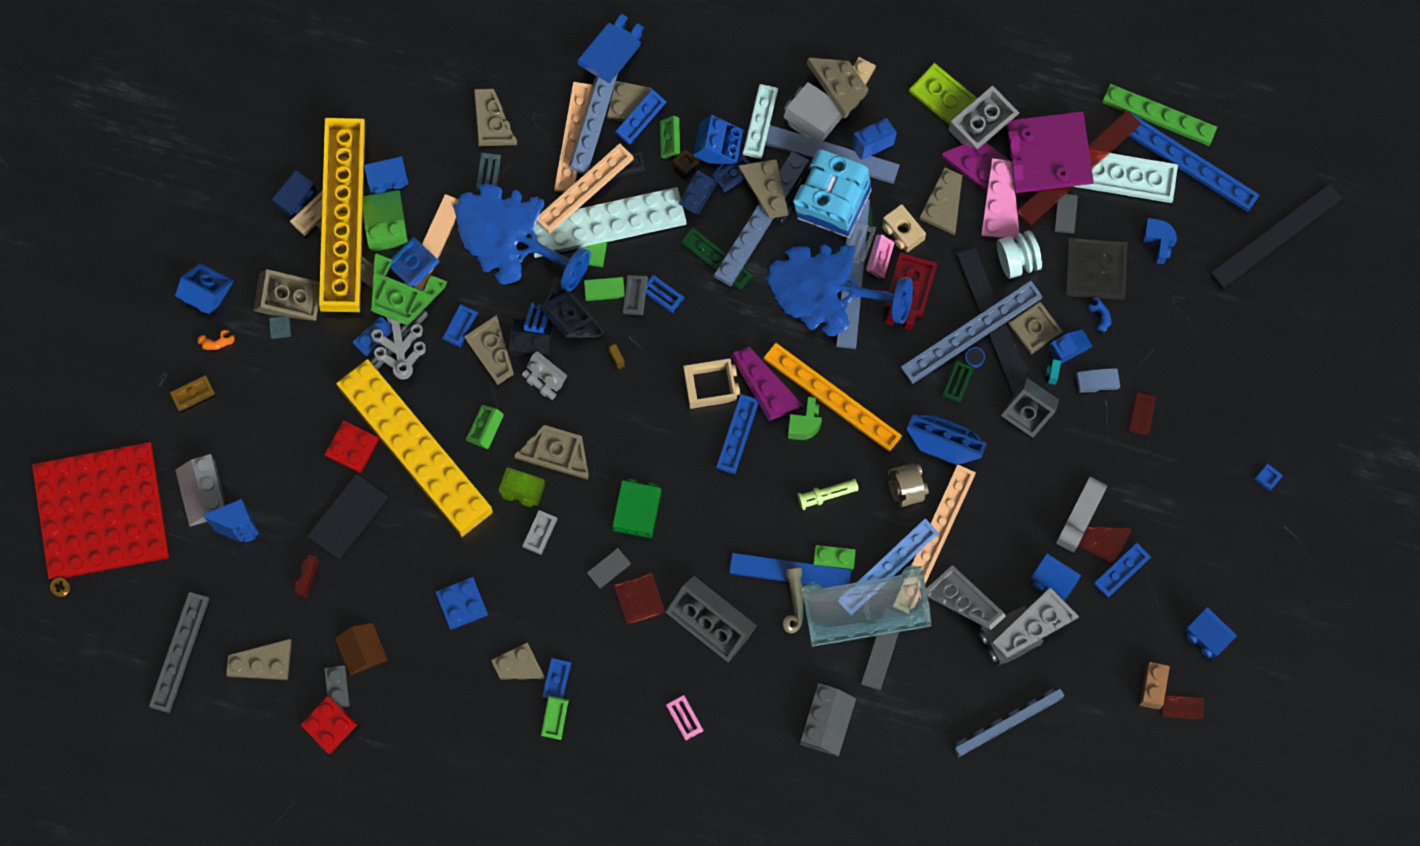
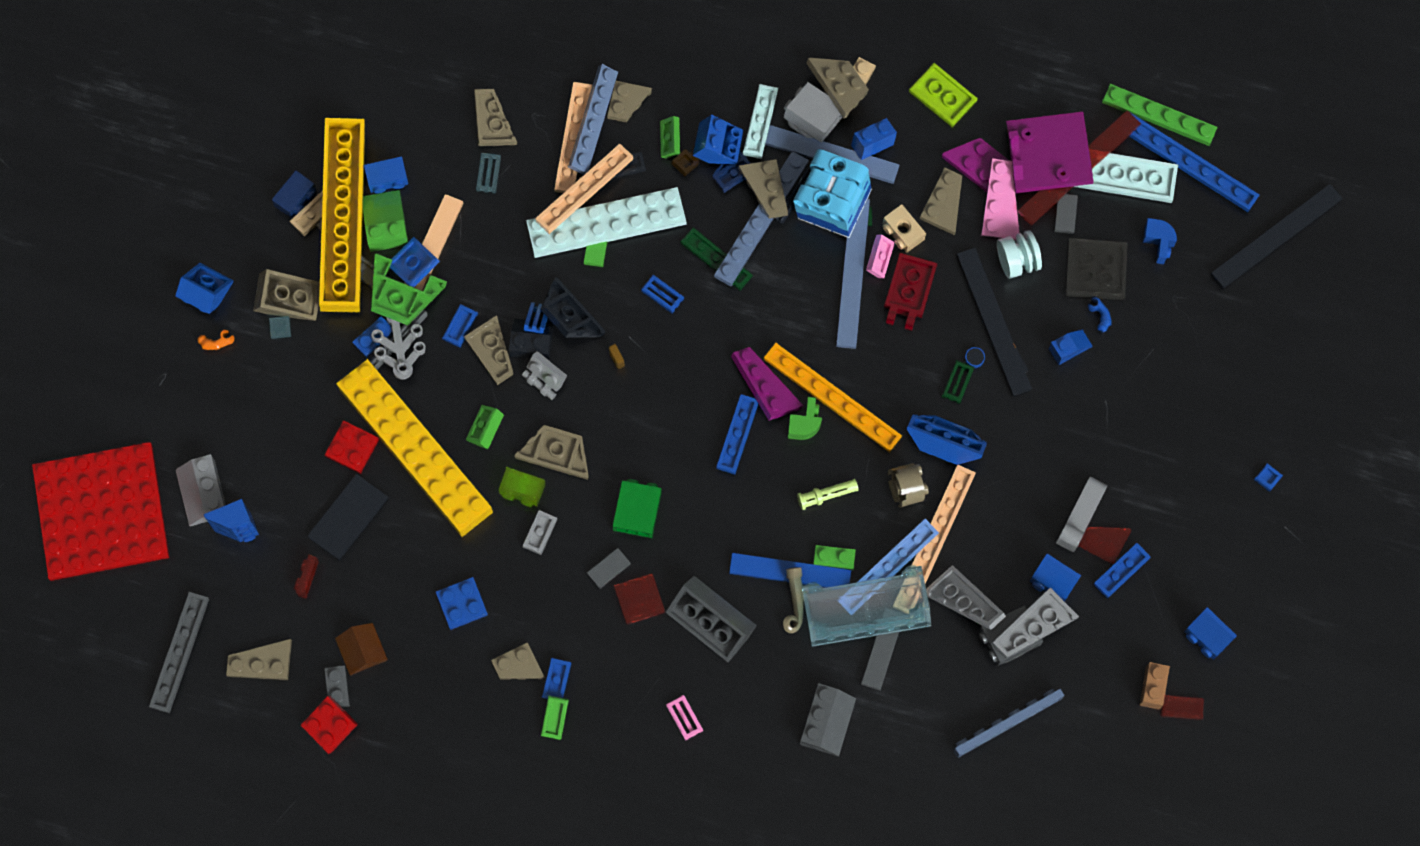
pearl gold bush [50,577,70,597] -> none
pearl gold plate [170,375,215,412] -> none
blue plant [453,183,591,292] -> none
blue tile [577,14,644,84] -> none
bright green tile [584,277,625,301] -> none
blue plate [614,89,666,145] -> none
dark grey tile [623,275,648,315] -> none
dark blue brick [678,170,718,215] -> none
tan window [684,359,740,409] -> none
blue plant [765,244,913,336] -> none
clear tile [849,222,876,265] -> none
sand blue plate [901,281,1042,384] -> none
light grey slope [948,86,1019,150] -> none
dark grey slope [1001,378,1059,437] -> none
dark tan tile [1008,301,1063,355] -> none
teal plate [1045,359,1061,385] -> none
sand blue slope [1076,369,1120,392] -> none
clear red tile [1129,393,1156,436] -> none

